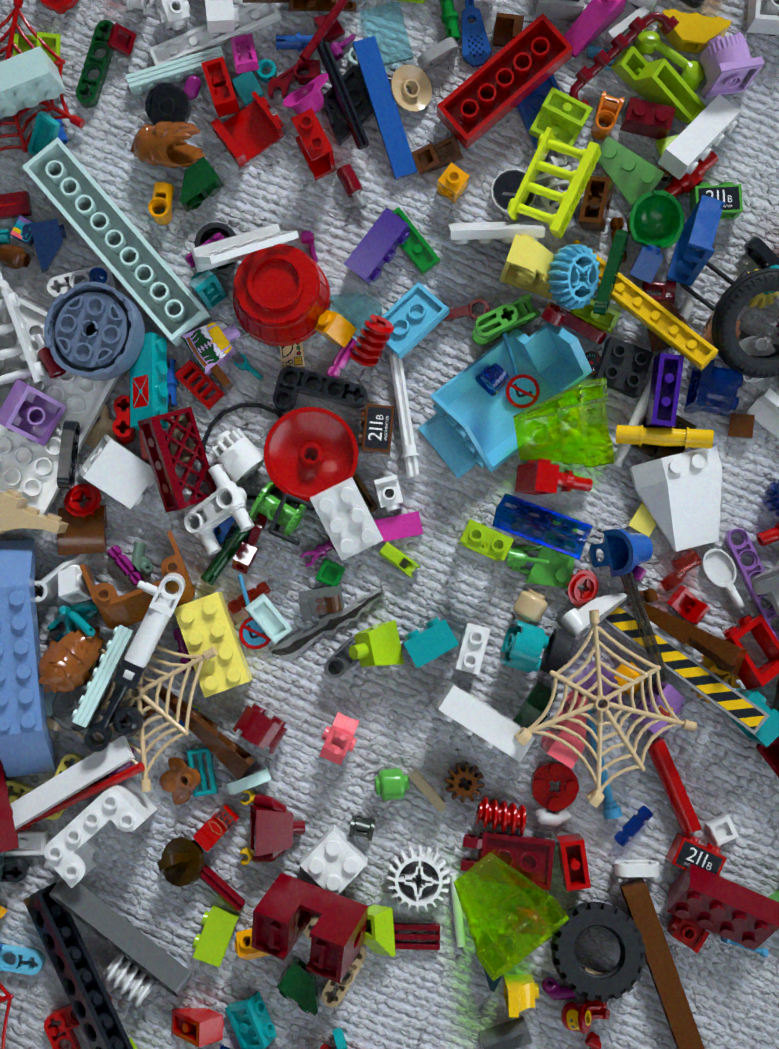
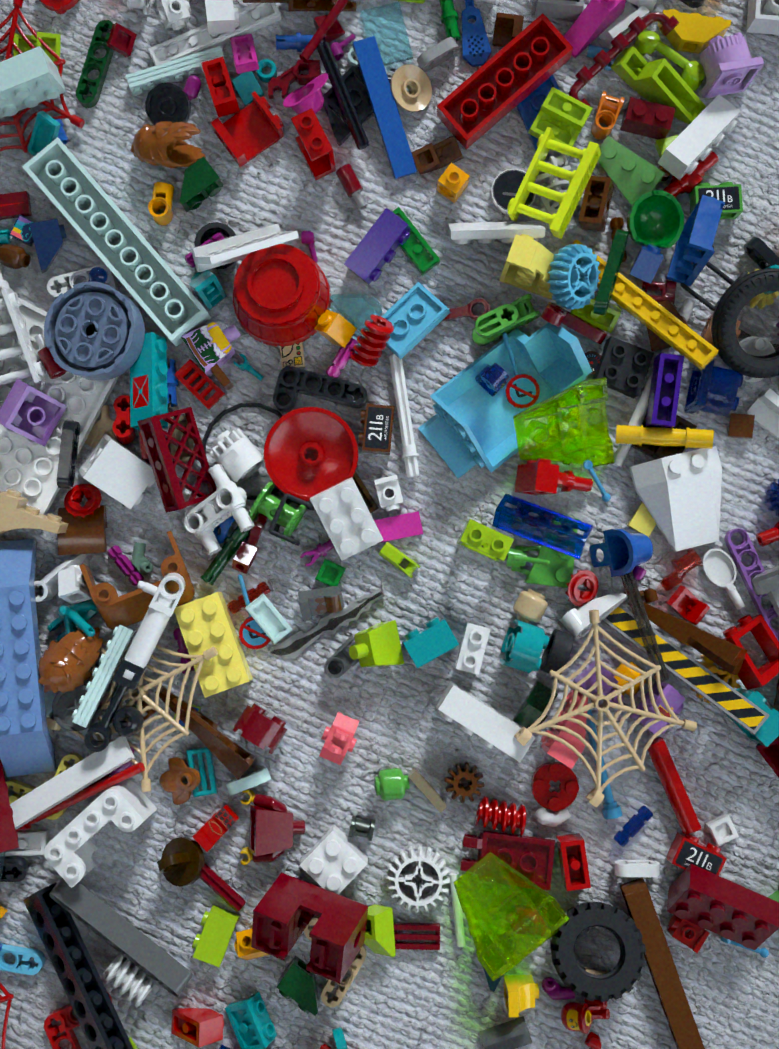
none -> dark azure hinge [583,460,611,502]

